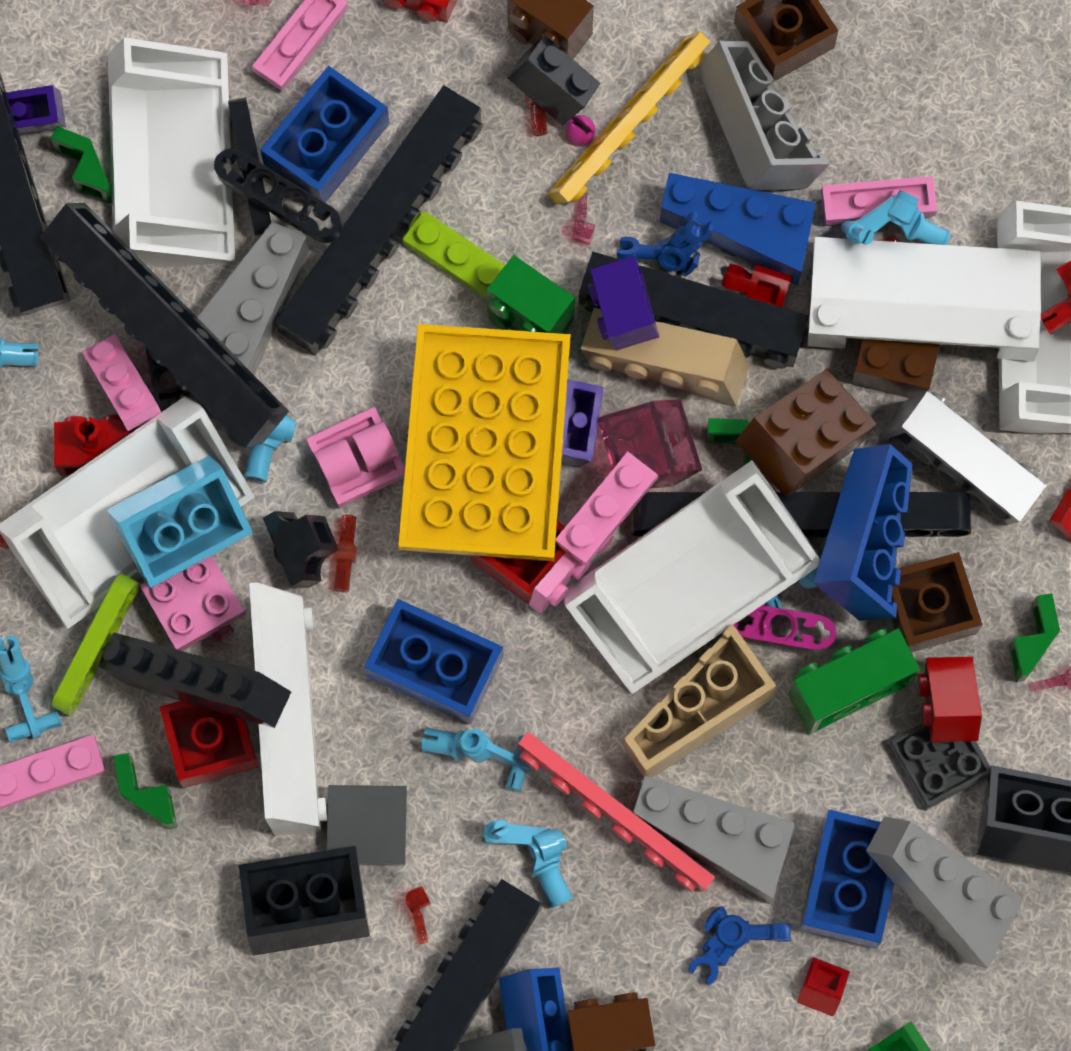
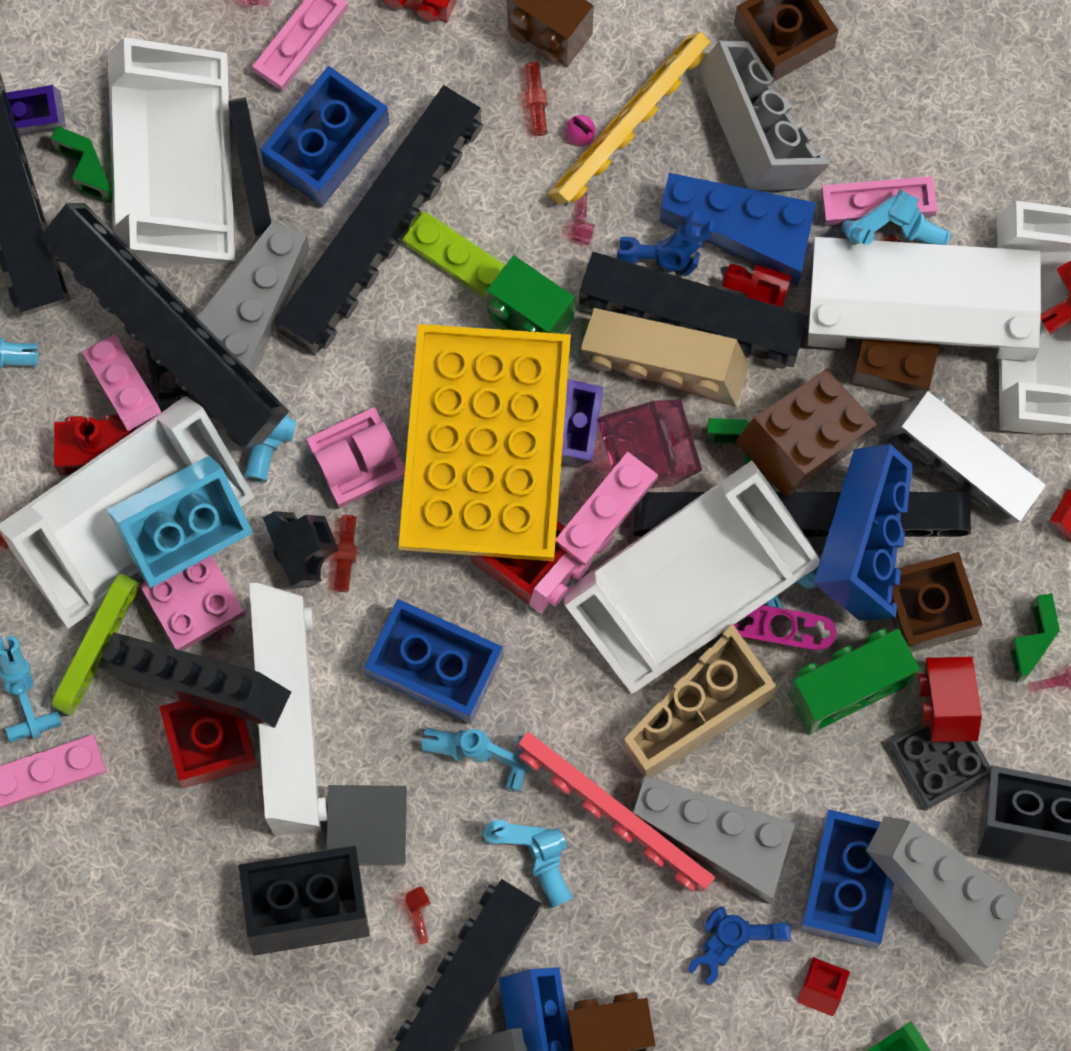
green slope [113,753,177,830] -> none
black beam [214,149,342,243] -> none
black brick [507,36,601,126] -> none
dark purple brick [588,256,660,351] -> none

